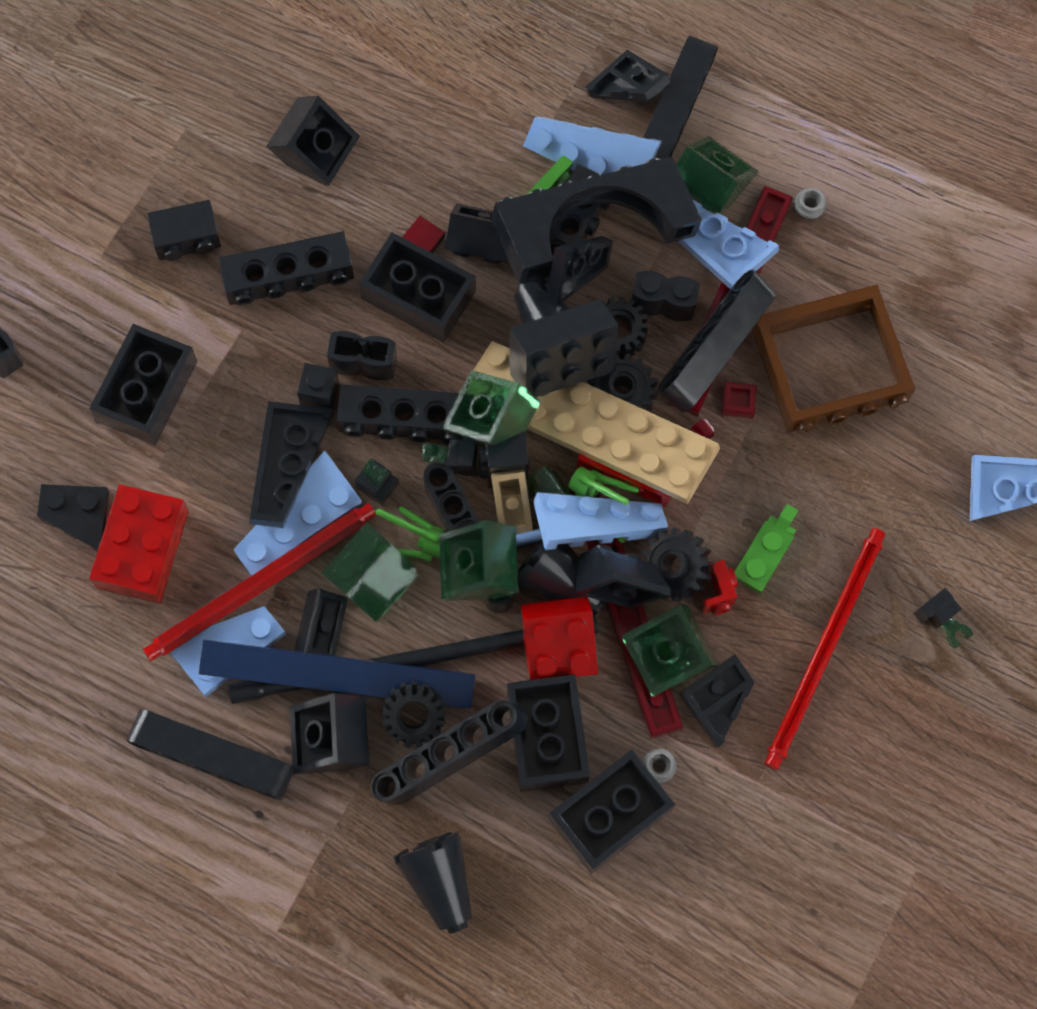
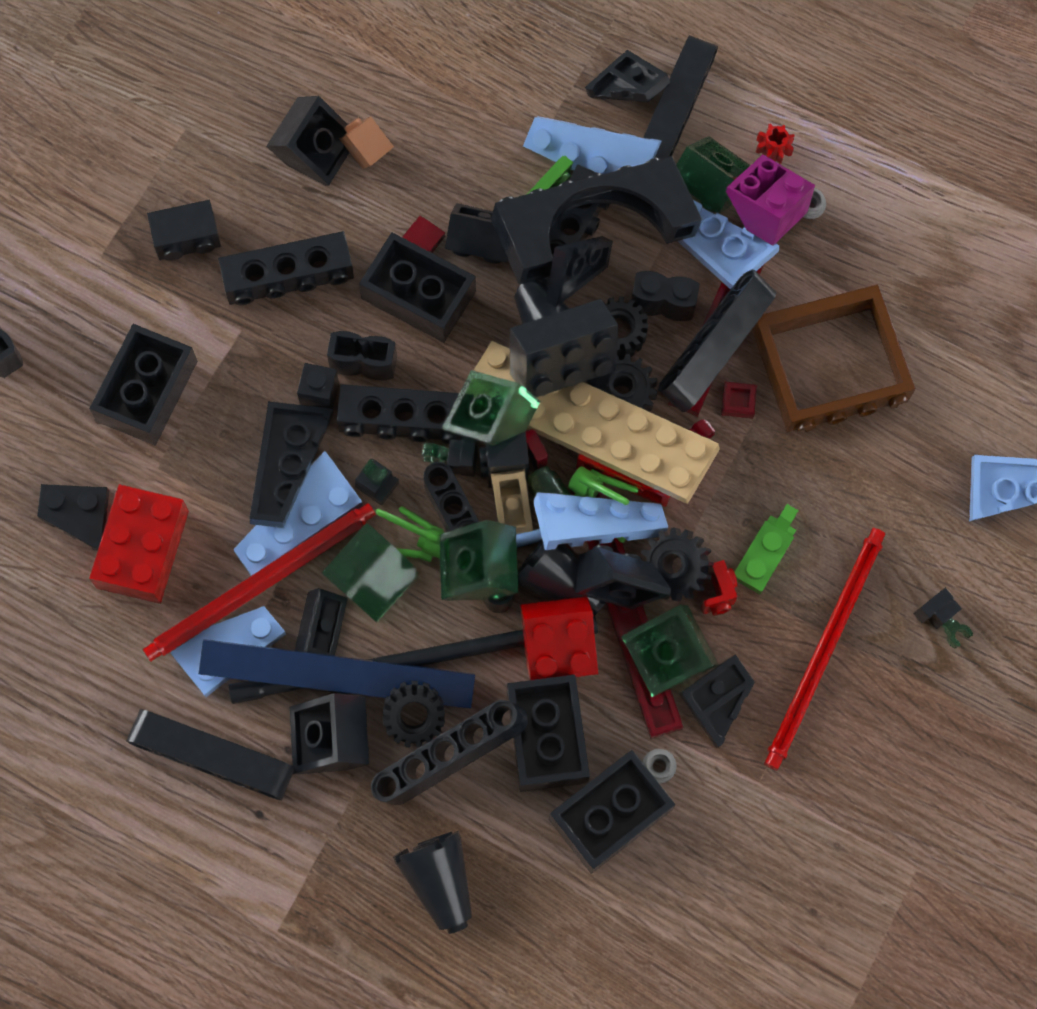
none -> nougat brick [340,116,394,169]
none -> dark red tile [525,429,548,472]
none -> magenta slope [726,154,815,246]
none -> red gear [756,123,795,164]

